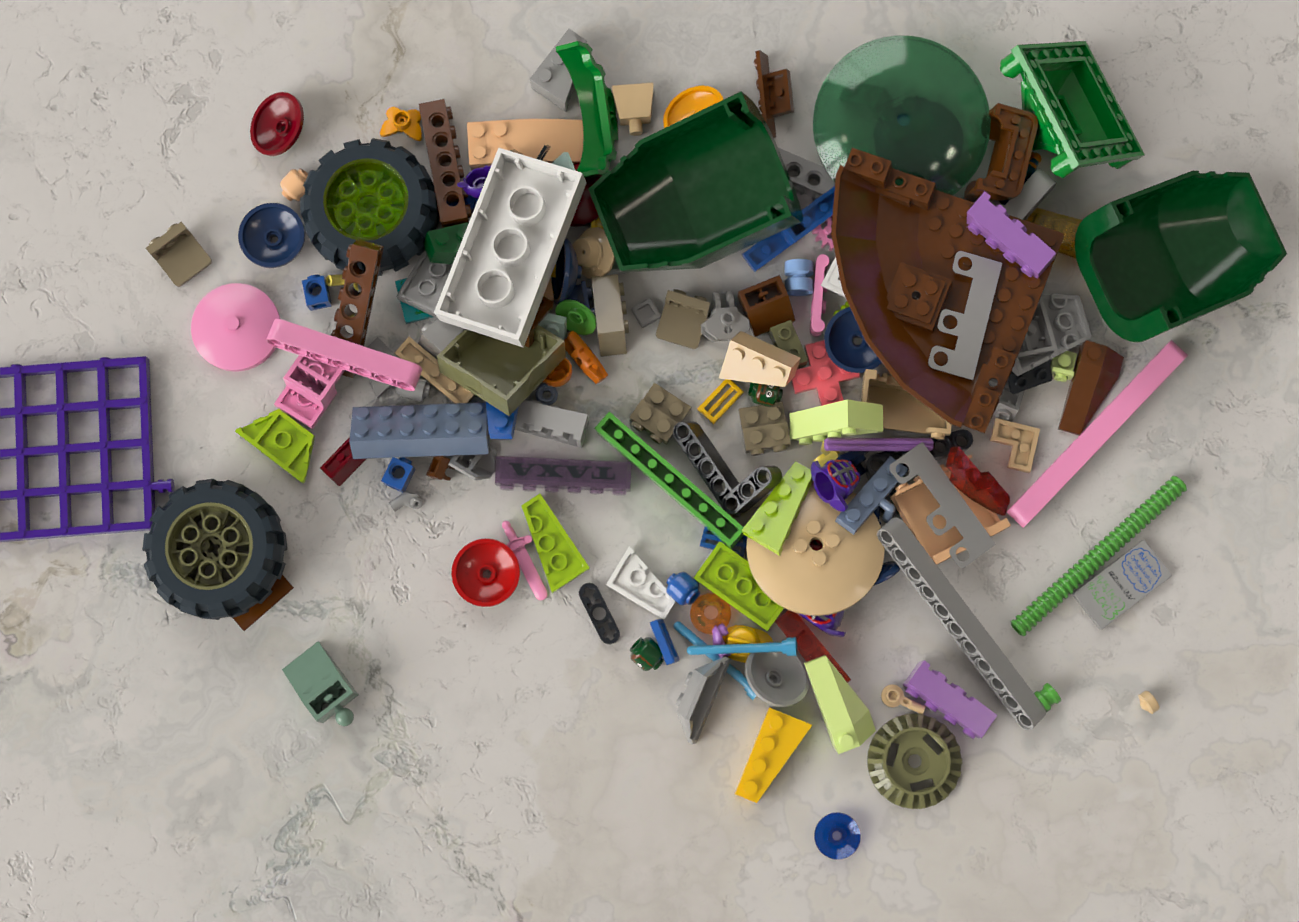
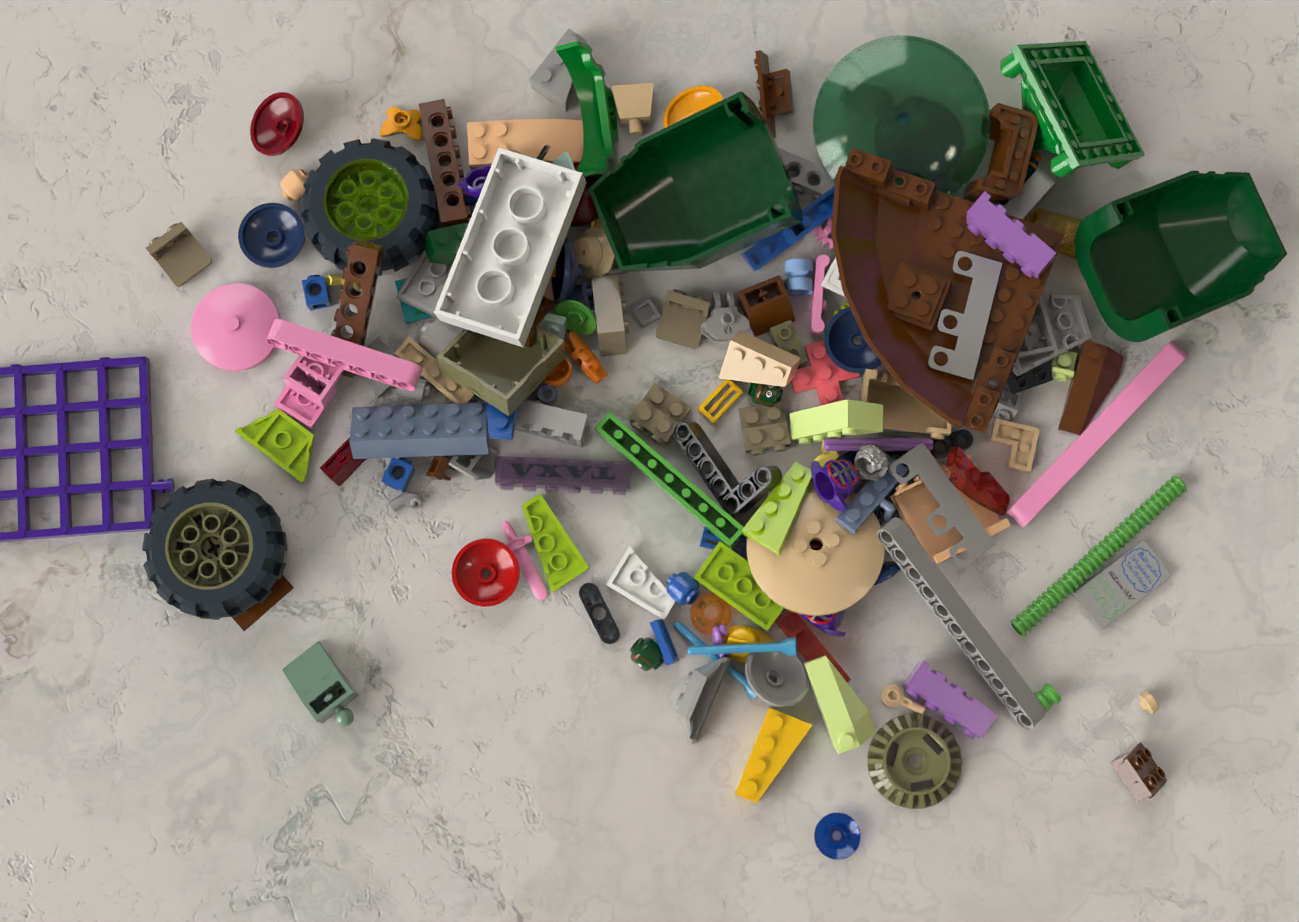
none -> light grey piece [854,444,891,481]
none -> reddish brown bracket [1110,743,1167,802]

